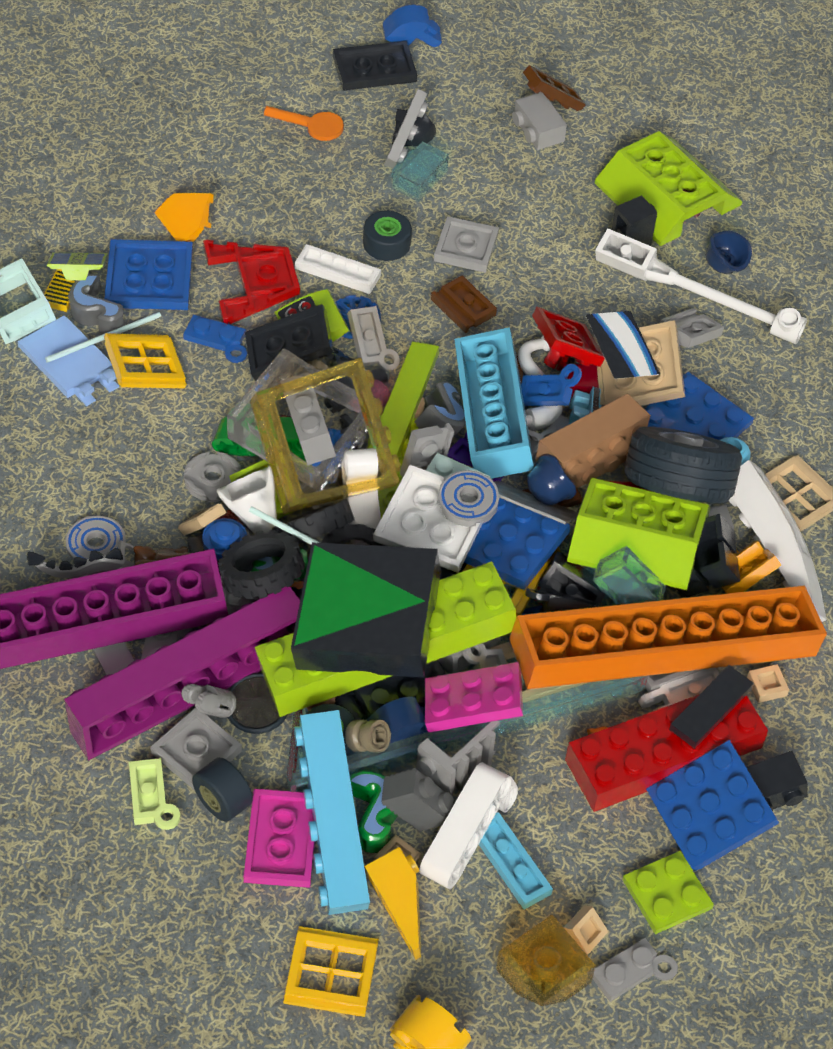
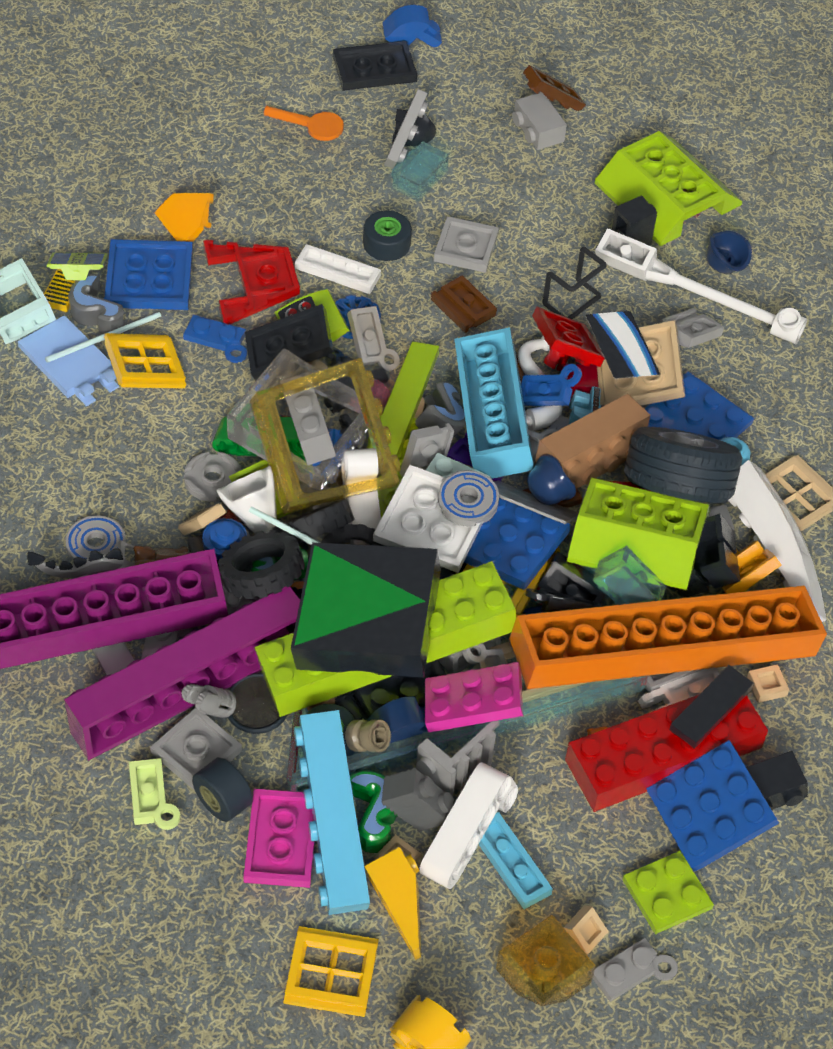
none -> black piece [542,247,607,319]

